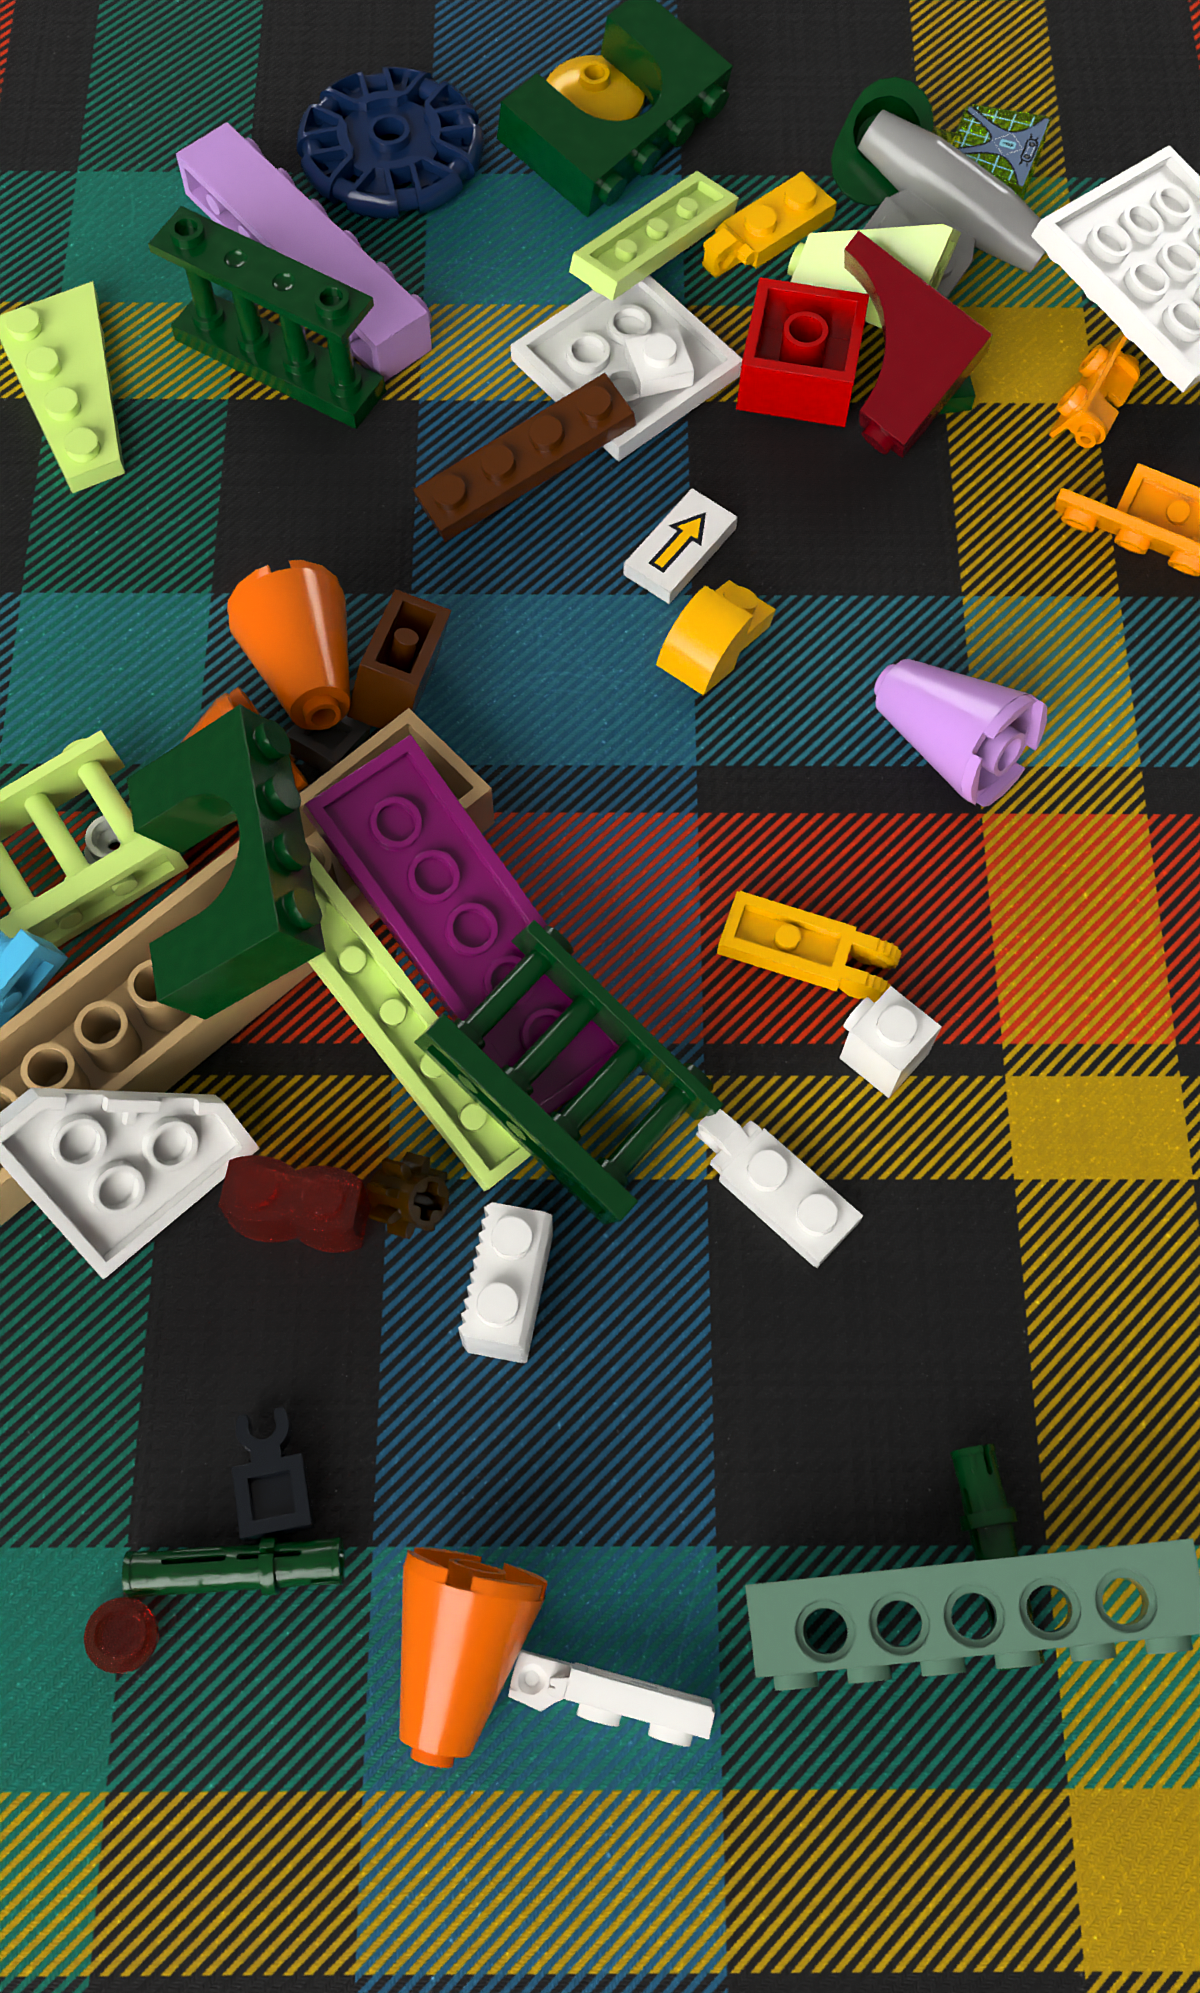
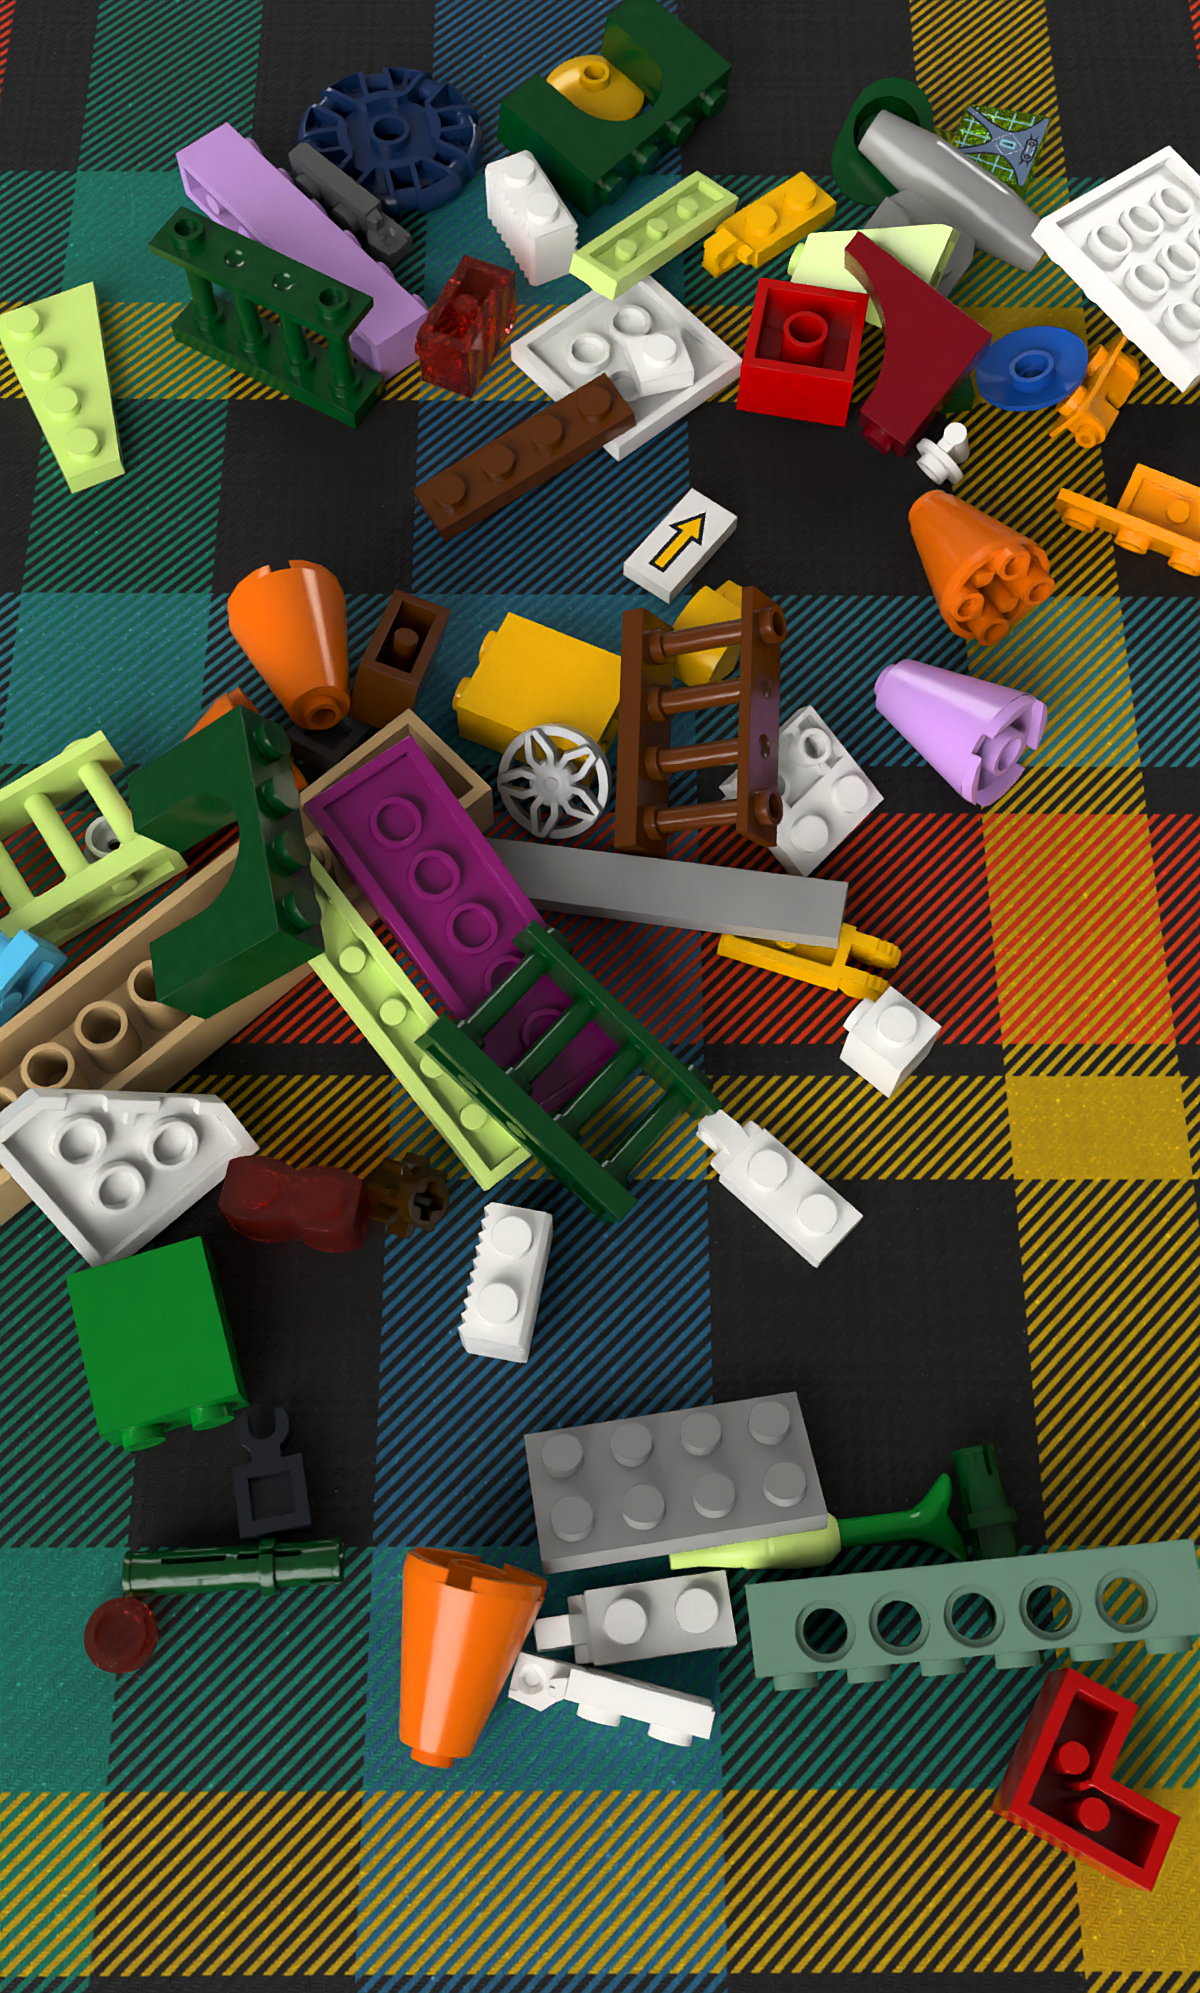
none -> green brick [65,1236,250,1452]
none -> dark grey hinge [288,142,413,269]
none -> clear red brick [414,254,517,399]
none -> yellow brick [452,612,621,787]
none -> white brick [485,150,579,286]
none -> light grey tile [485,837,849,949]
none -> light grey wheel [497,723,612,839]
none -> light grey plate [524,1391,828,1575]
none -> white hinge [533,1570,737,1667]
none -> reddish brown fence [614,585,787,860]
none -> piece [668,1473,968,1570]
none -> white plate [719,705,884,877]
none -> orange cone [908,490,1055,646]
none -> white plate [917,422,969,485]
none -> blue dish [976,326,1089,412]
none -> red brick [990,1667,1181,1892]

